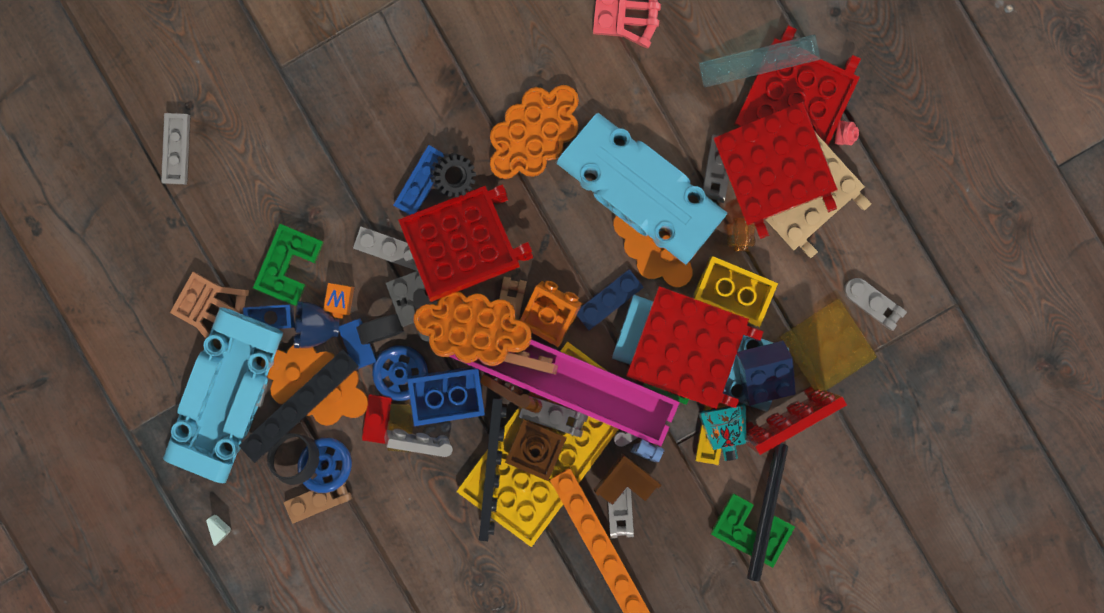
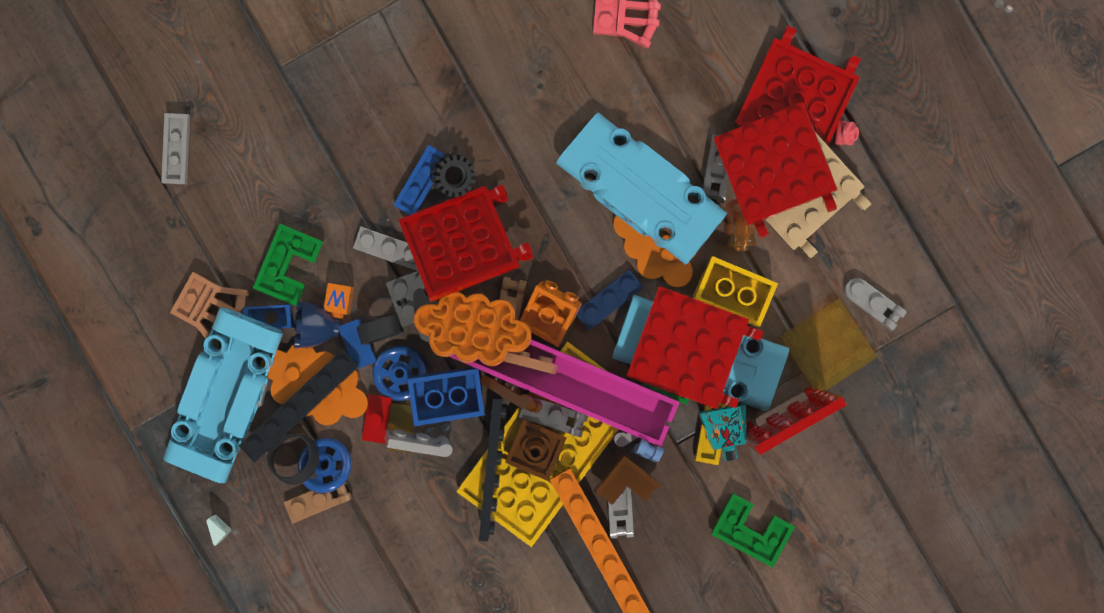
orange plate [490,85,579,179] -> none
clear light blue plate [699,34,820,87] -> none
dark blue brick [737,341,796,406] -> none
black axle [747,443,788,582] -> none

